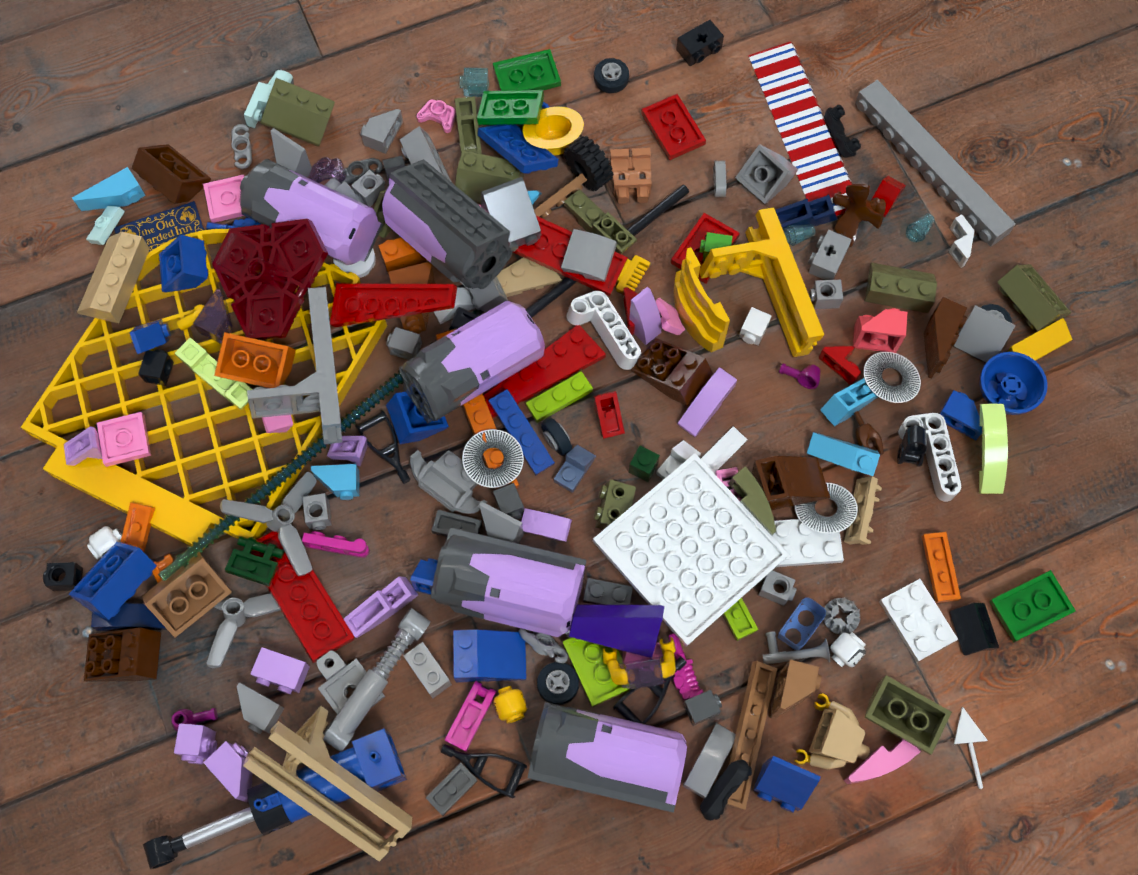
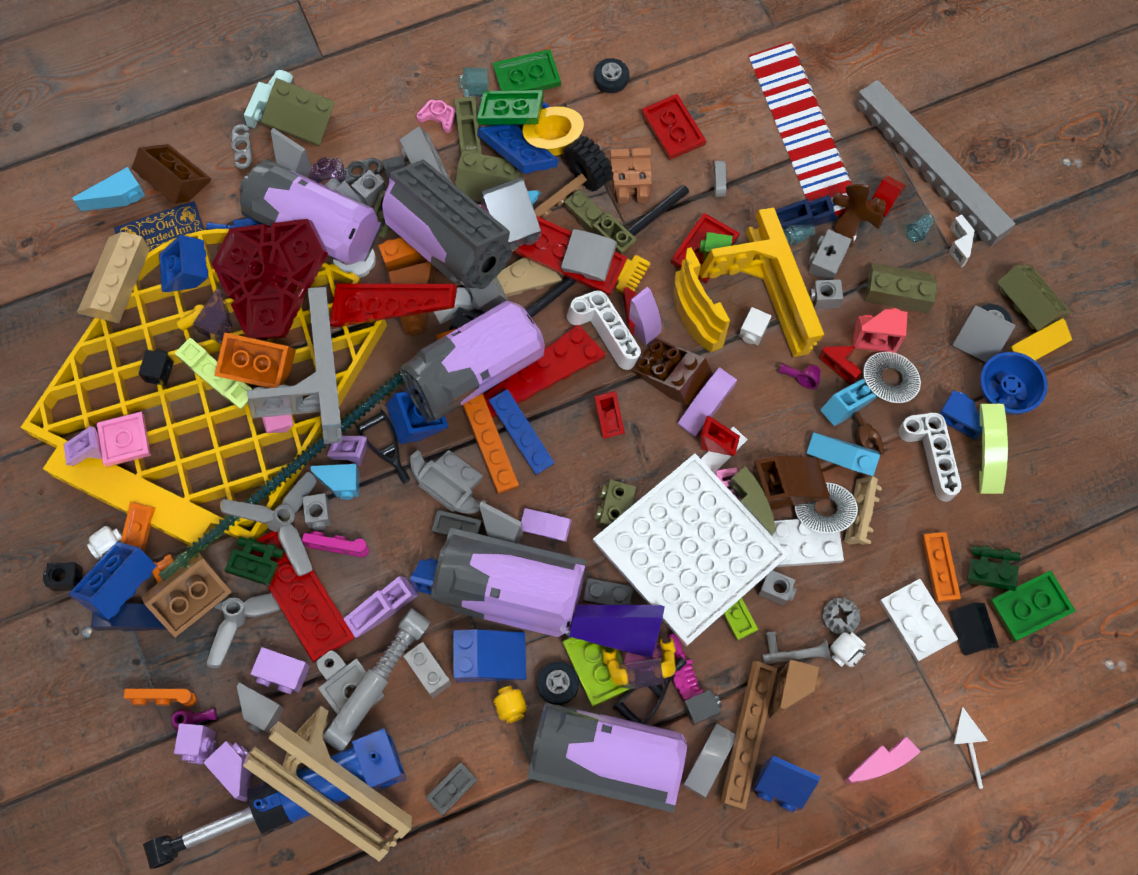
reddish brown slope [84,627,161,682] -> none
light aqua plate [86,206,125,245] -> none
blue slope [130,319,171,354] -> none
bright pink plate [203,175,245,223] -> none
light grey slope [360,109,403,154] -> none
light grey brick [386,327,422,360] -> none
black piece [441,744,527,799] -> none
dark pink plate [445,681,497,752] -> none
sticker [462,429,524,488] -> none
dark grey brick [493,483,524,520] -> none
light grey piece [519,628,568,663] -> none
lime plate [526,371,593,423] -> none
black wheel [541,418,572,456] -> none
sand blue slope [554,445,596,493] -> none
dark green brick [629,446,660,482] -> none
bright pink piece [656,298,685,335] -> none
white slope [656,440,701,480] -> none
black brick [676,20,724,66] -> none
black piece [700,759,752,821] -> none
light grey slope [735,144,798,204] -> none
medium blue piece [777,598,826,651] -> none
tan torso [794,693,870,770] -> none
black piece [824,105,861,158] -> none
olive slope [864,675,952,755] -> none
black piece [897,426,927,467] -> none
reddish brown slope [924,297,967,379] -> none
none -> orange plate [124,689,197,707]
none -> red slope [701,416,740,456]
none -> dark green plate [968,545,1021,591]

